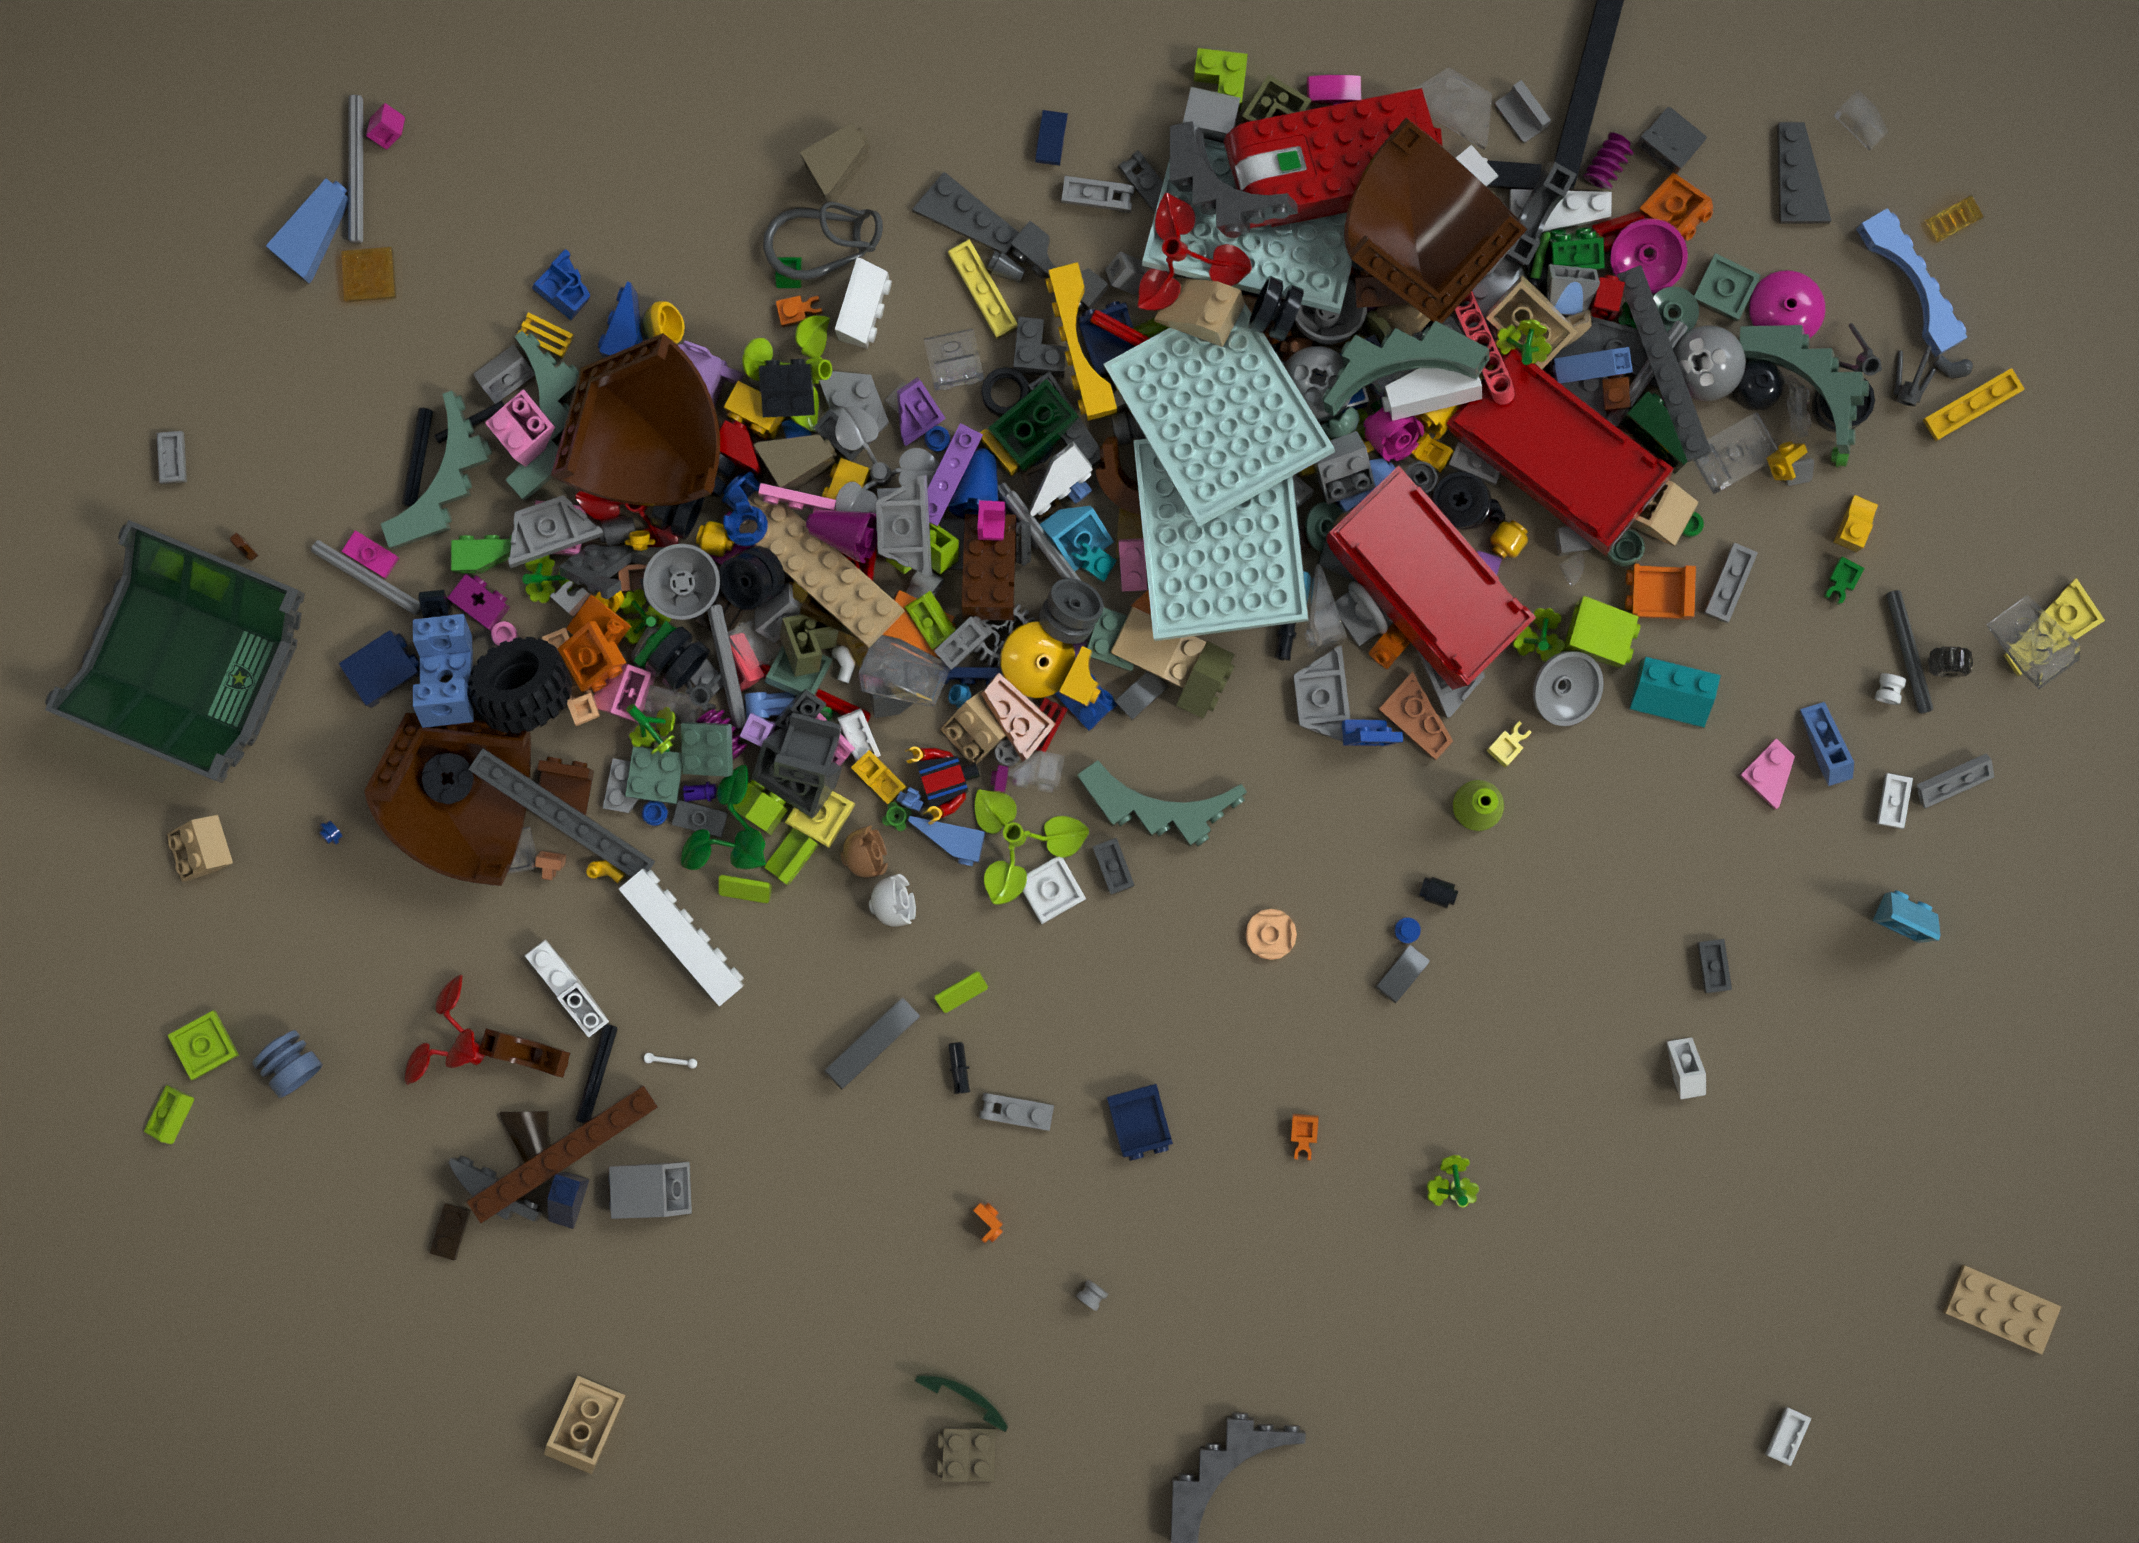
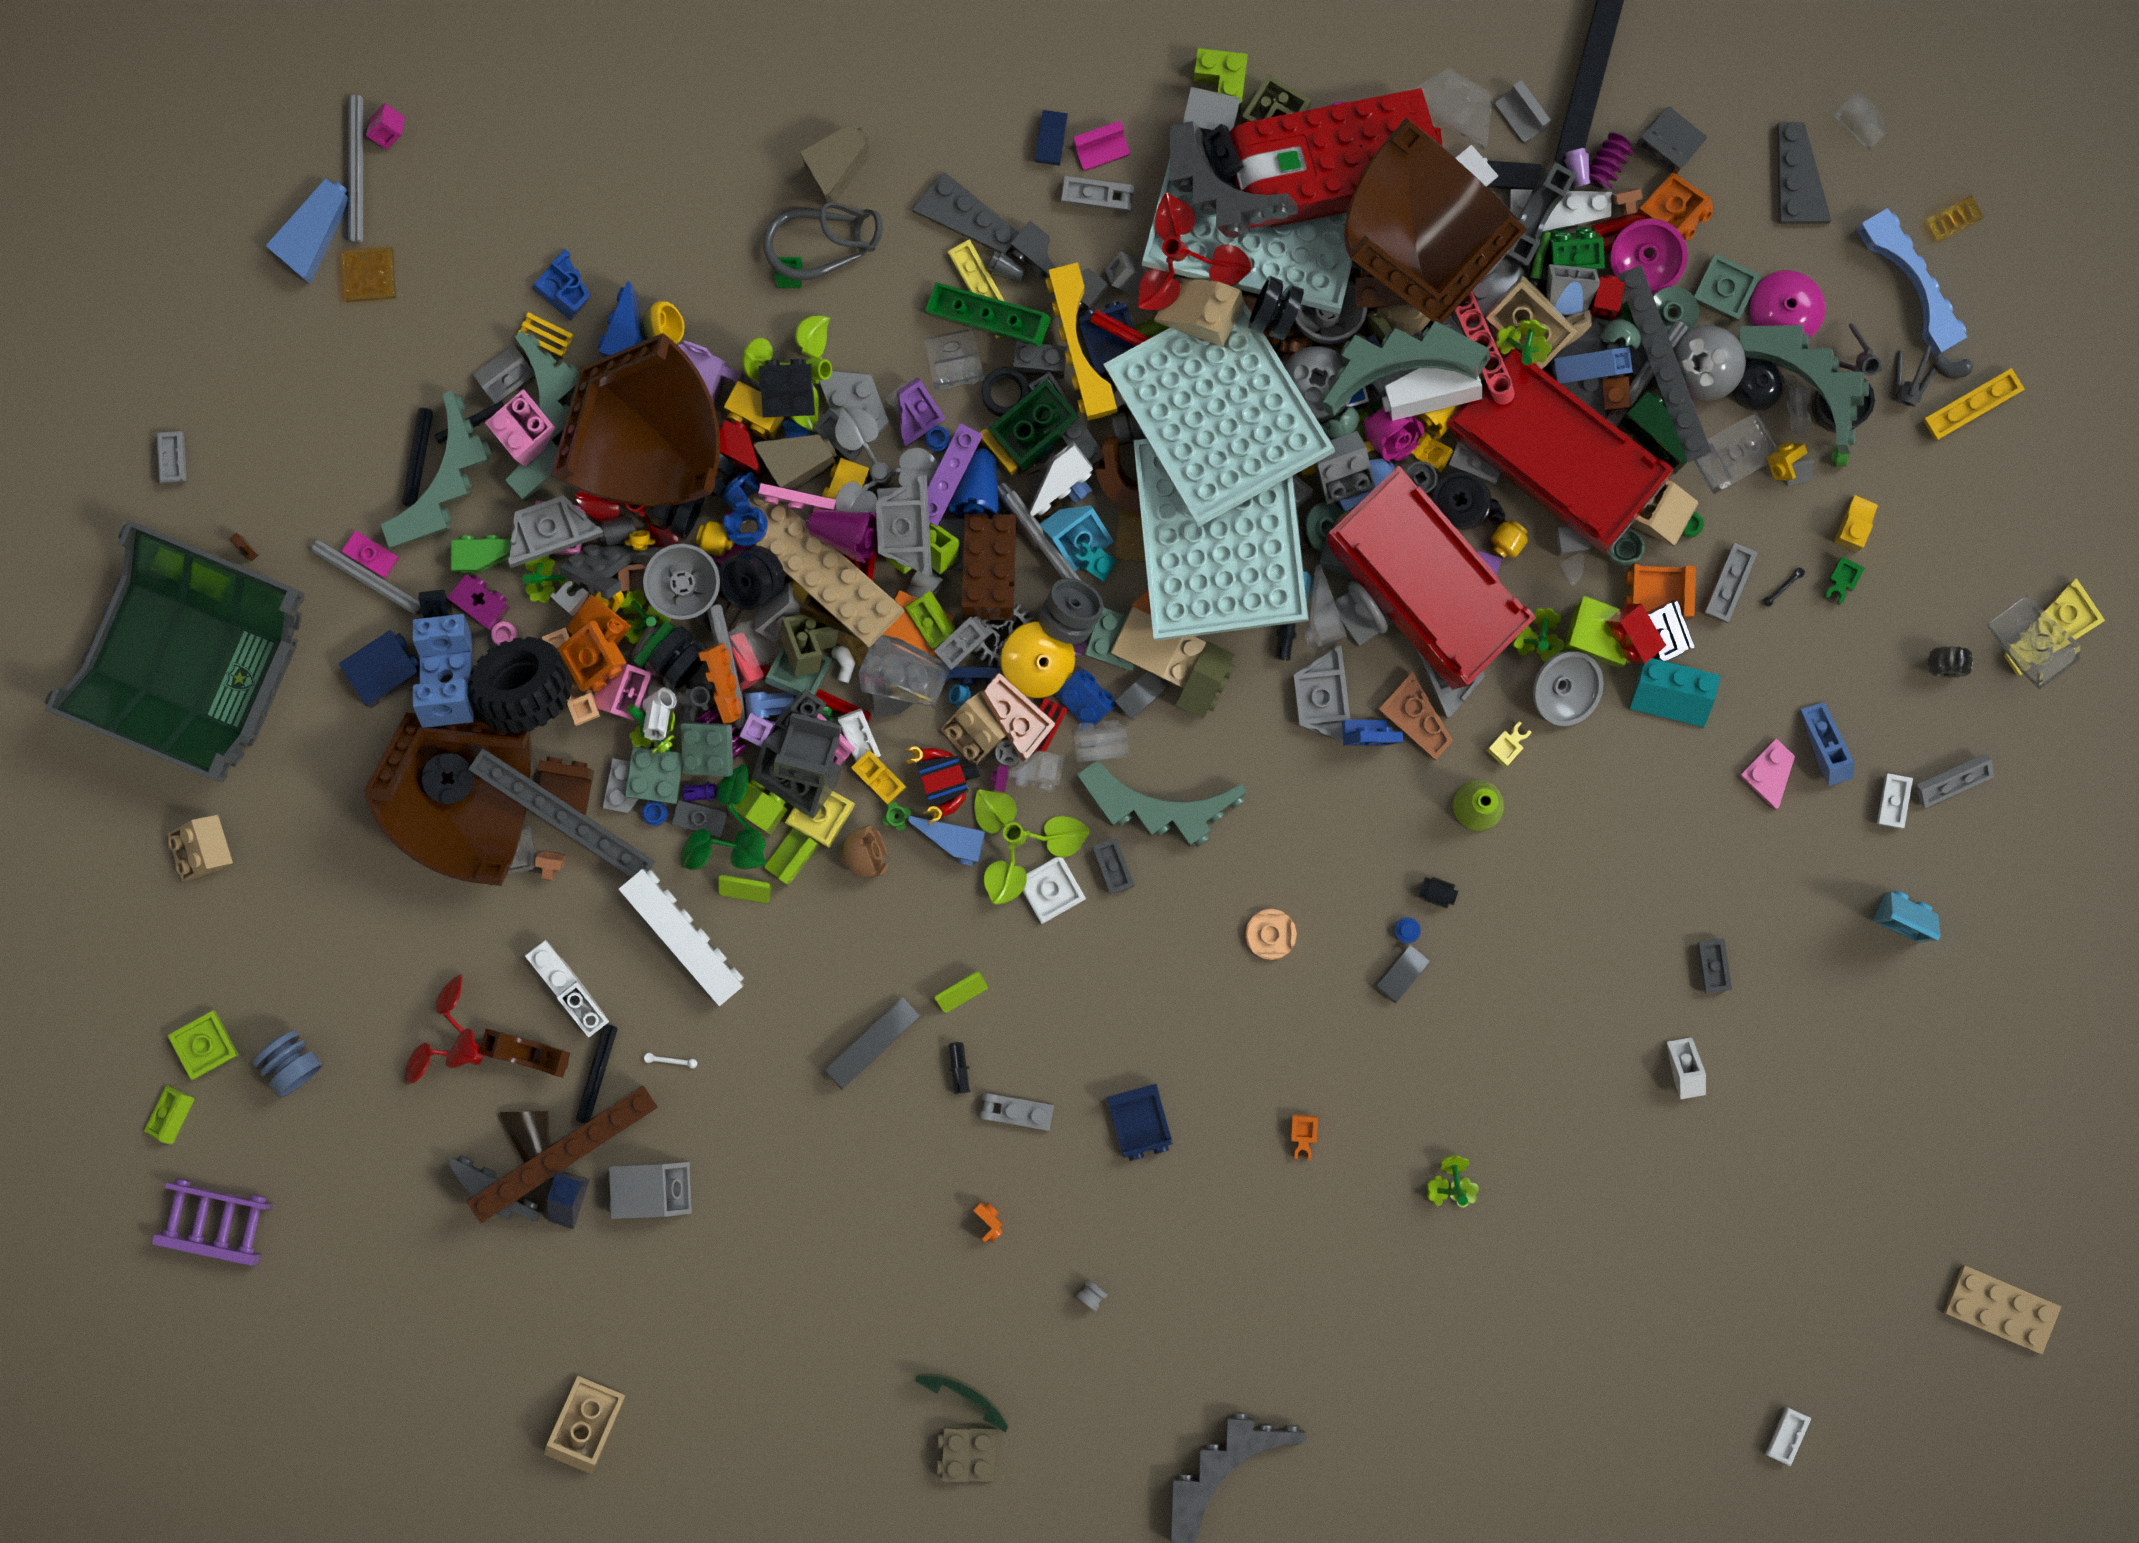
blue plate [319,821,343,845] -> none
dark brown plate [430,1203,471,1261] -> none
yellow arm [586,860,626,884] -> none
orange plate [776,296,823,327] -> none
white slope [835,257,892,349] -> none
white cylinder [869,874,916,927] -> none
medium blue plate [896,787,925,813] -> none
dark pink panel [977,501,1005,541] -> none
dark grey axle [1015,520,1031,566] -> none
yellow arch [1059,646,1101,707] -> none
dark grey plate [1118,150,1163,214] -> none
bright pink plate [1119,538,1148,592] -> none
dark pink slope [1307,75,1361,104] -> none
orange bracket [1368,624,1410,669] -> none
white wheel [1875,673,1906,705] -> none
dark grey axle [1886,590,1933,714] -> none
none -> medium lavender fence [152,1178,273,1266]
none -> white piece [643,687,677,740]
none -> orange wing [698,643,742,724]
none -> green piece [925,282,1051,348]
none -> clear brick [1072,720,1129,762]
none -> dark pink panel [1073,120,1130,171]
none -> black panel [1203,123,1245,185]
none -> lavender cone [1564,148,1590,187]
none -> sand green hair [1599,319,1641,349]
none -> red brick [1606,604,1667,664]
none -> nougat tile [1611,188,1643,215]
none -> plate [1647,600,1694,661]
none -> black hinge [1764,568,1805,606]

